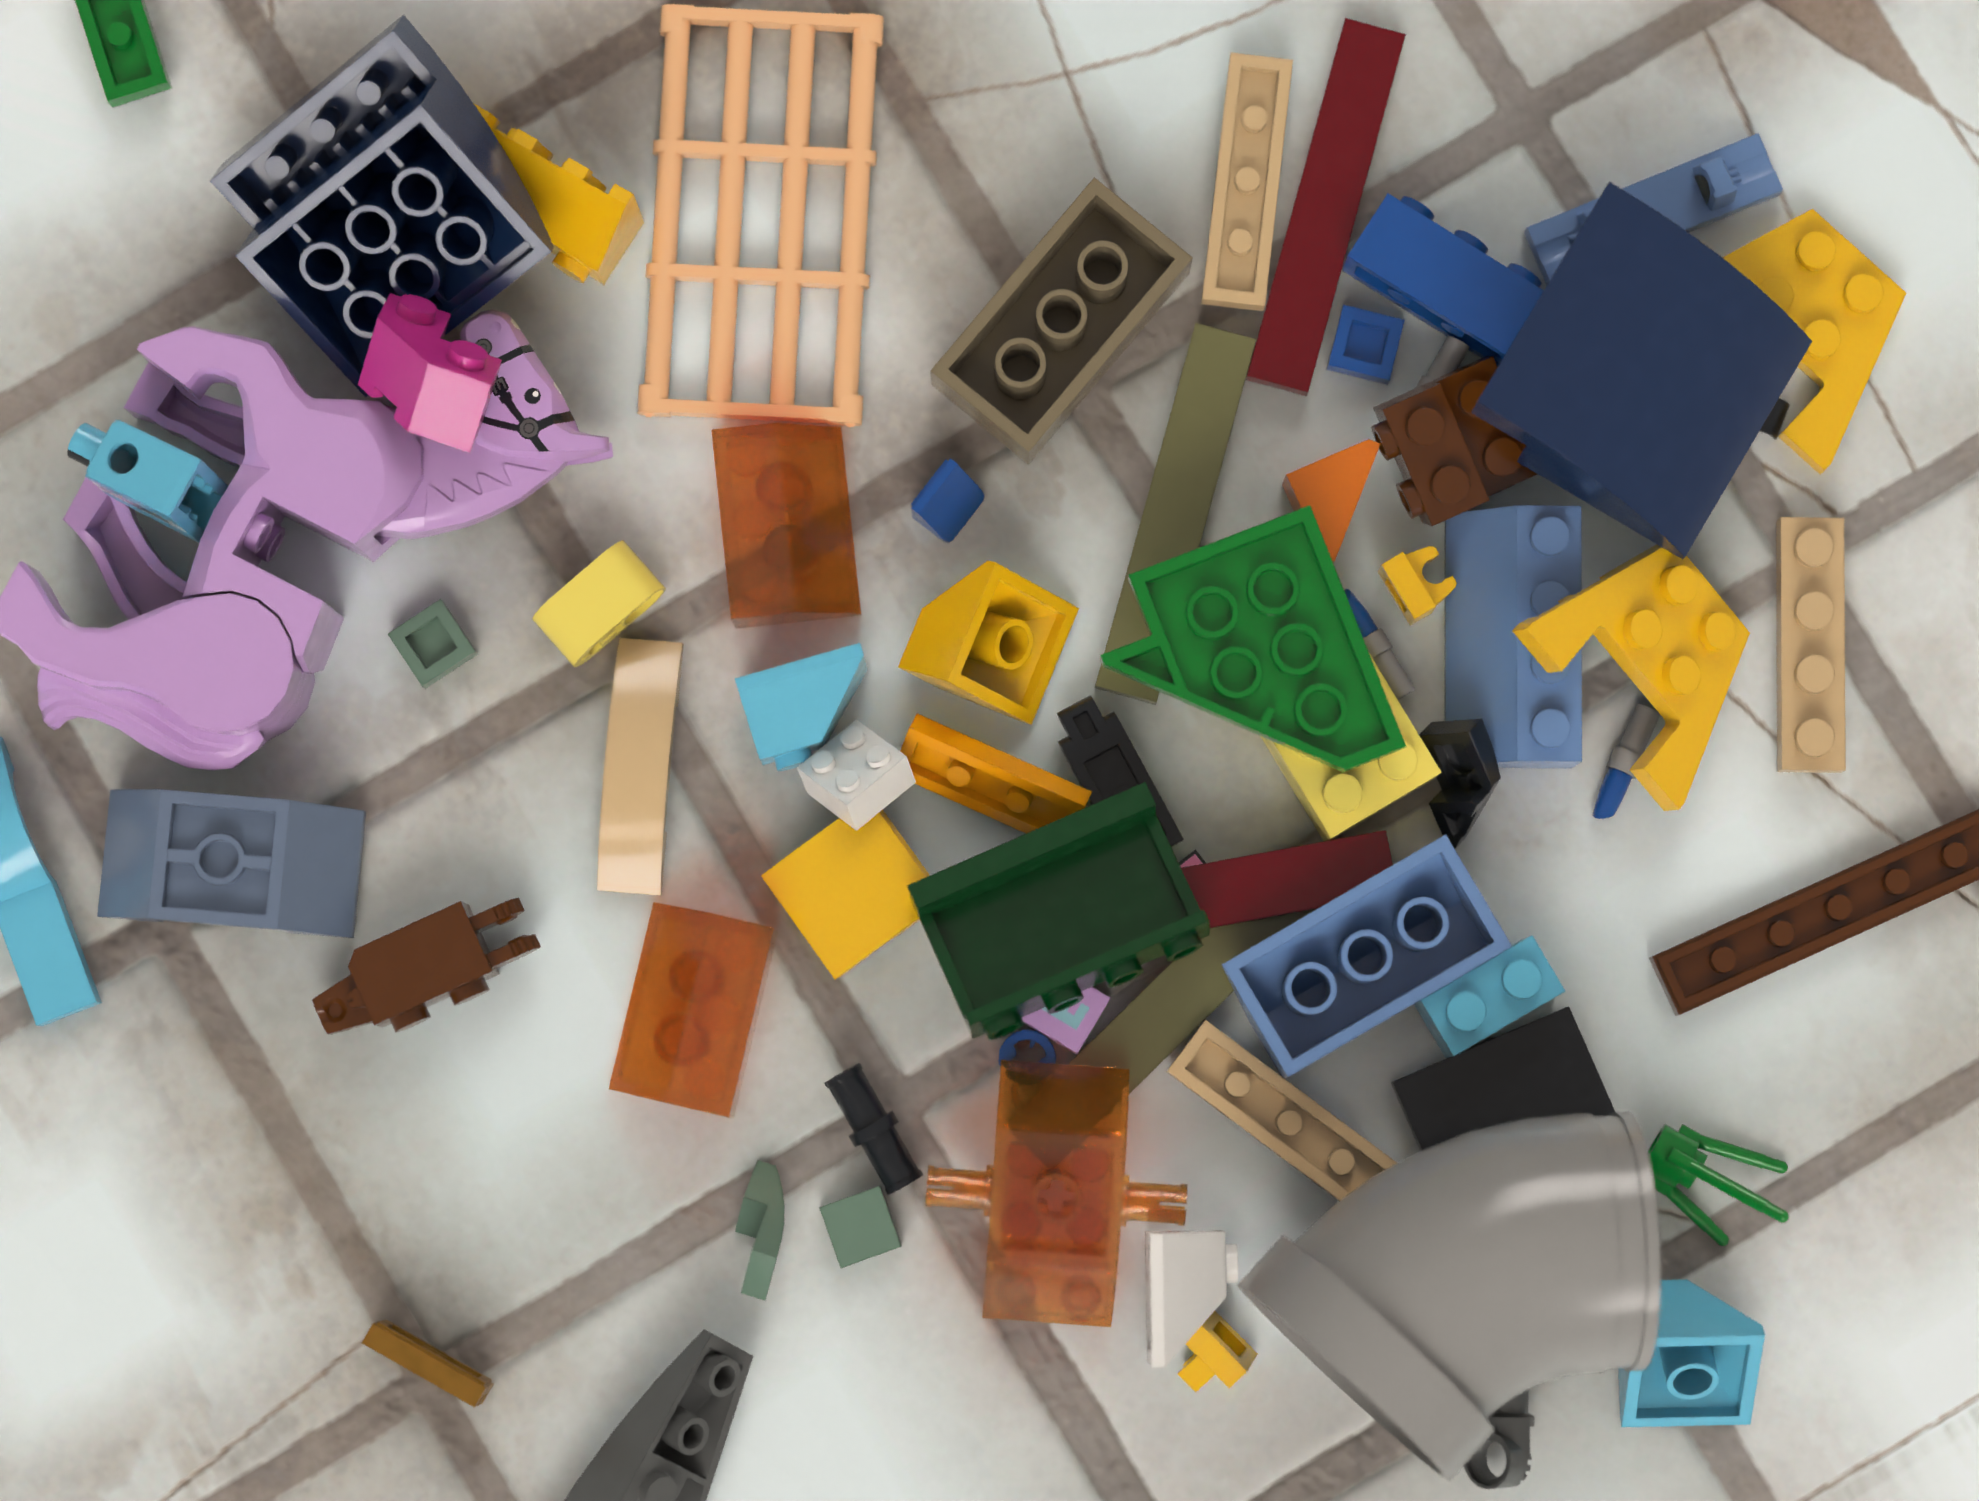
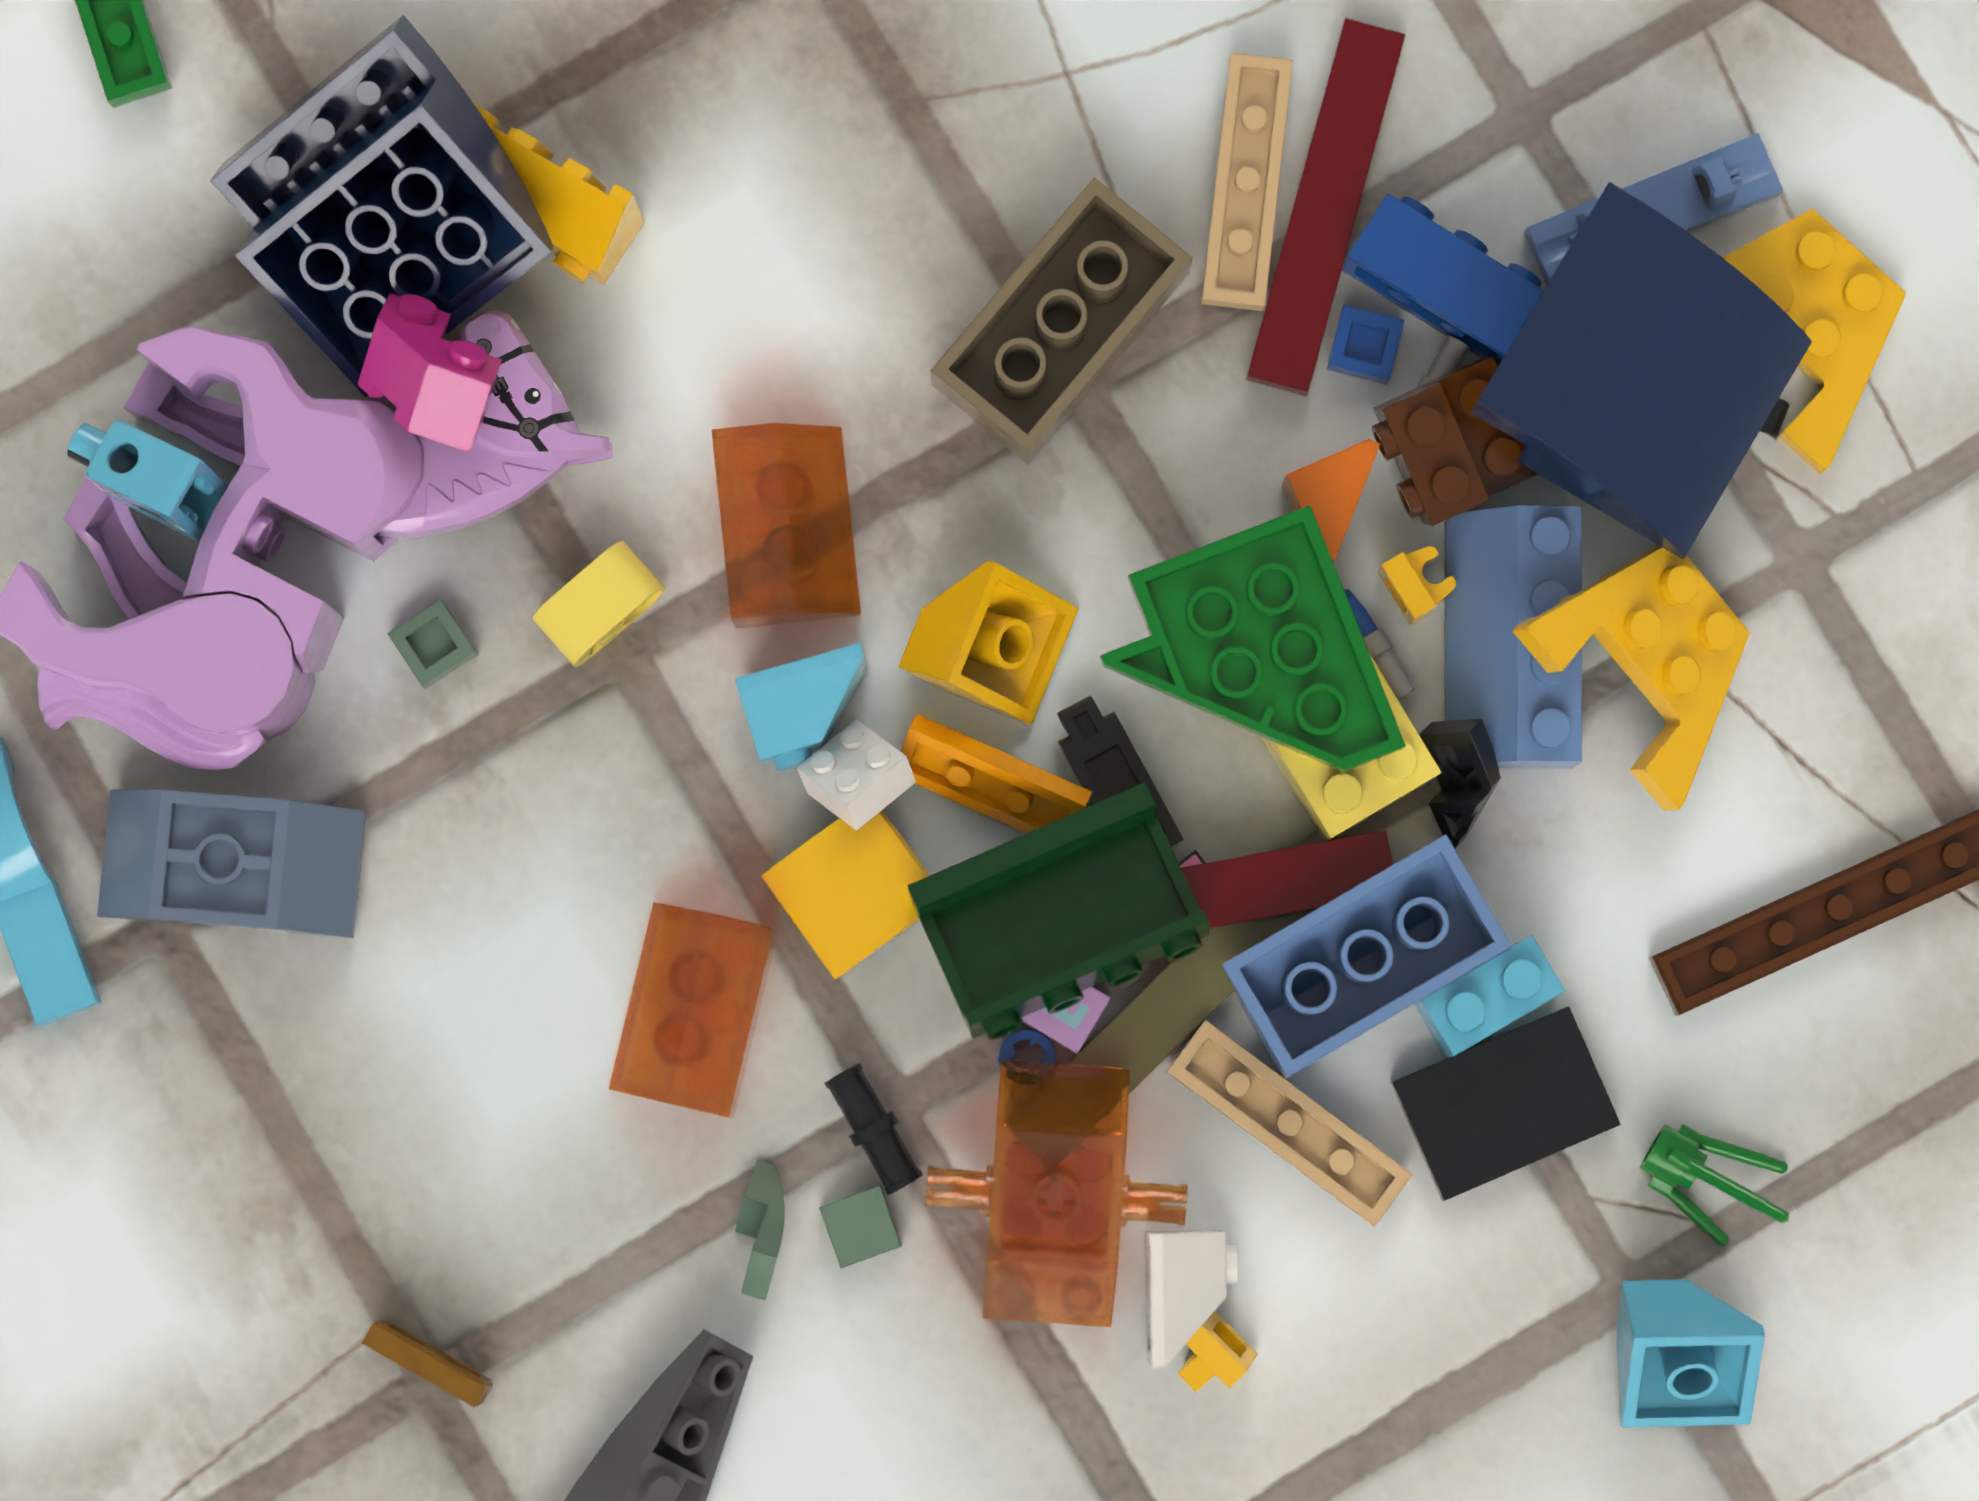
reddish brown hinge [312,897,541,1035] -> none
tan slope [597,638,684,896] -> none
light nougat door [637,4,884,427] -> none
blue slope [911,458,985,543] -> none
olive tile [1095,323,1256,705] -> none
light grey cylinder [1237,1112,1661,1481] -> none
dark grey connector [1464,1390,1535,1489] -> none
piece [1593,704,1660,819] -> none
tan plate [1776,517,1846,773] -> none

